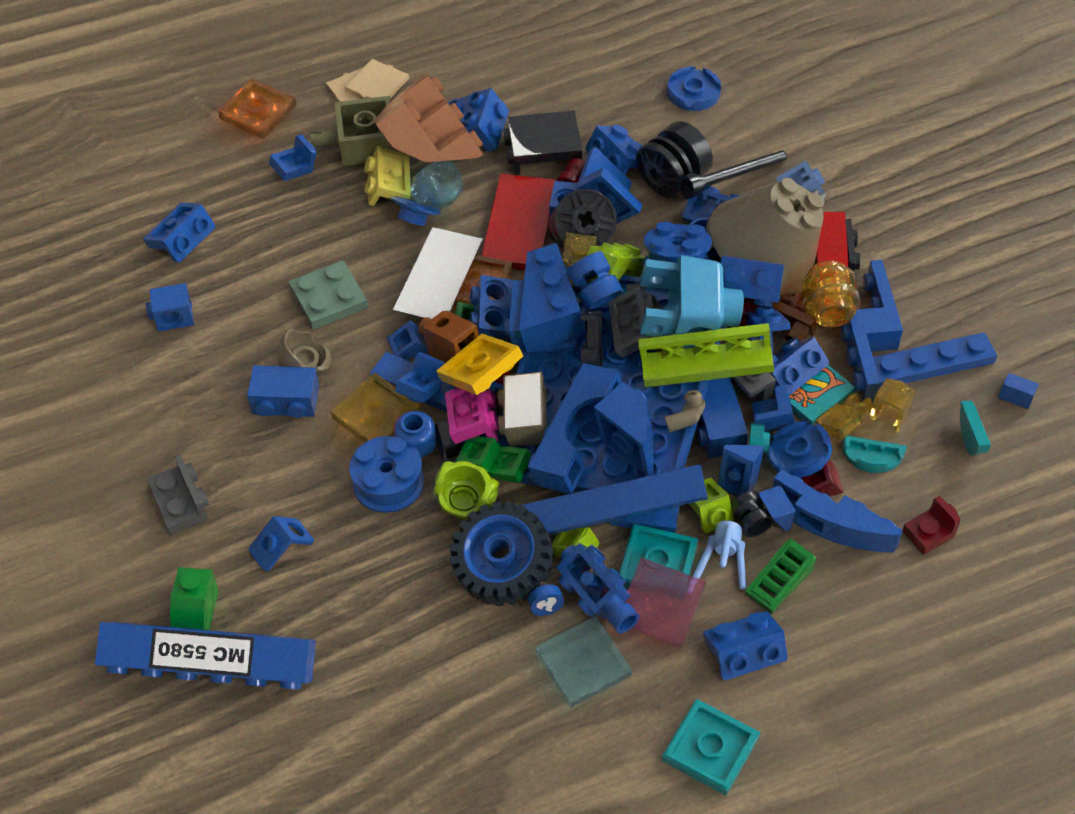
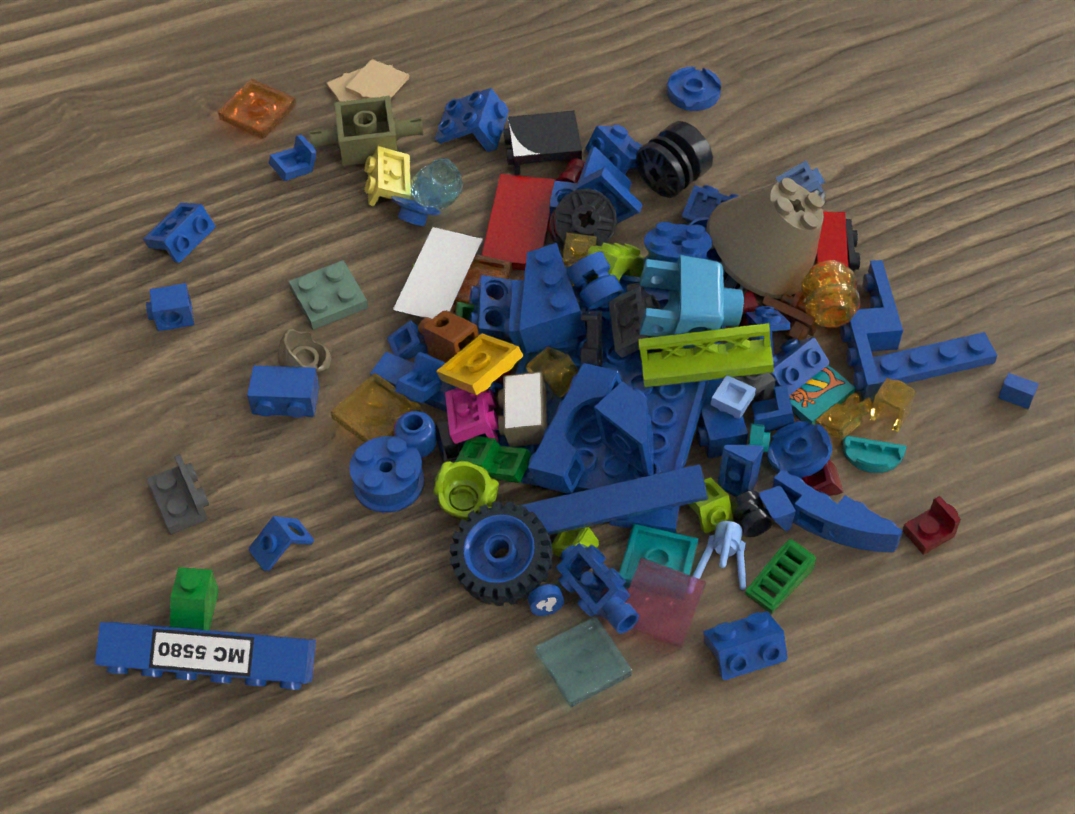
nougat brick [375,72,483,163] -> none
teal tile [662,698,761,796] -> none
dark tan arm [664,390,705,432] -> none
black piece [678,150,787,199] -> none
blue bracket [721,255,785,306] -> none
teal tile [960,400,991,456] -> none
none -> clear yellow bracket [525,346,579,397]
none -> light blue tile [711,375,756,419]

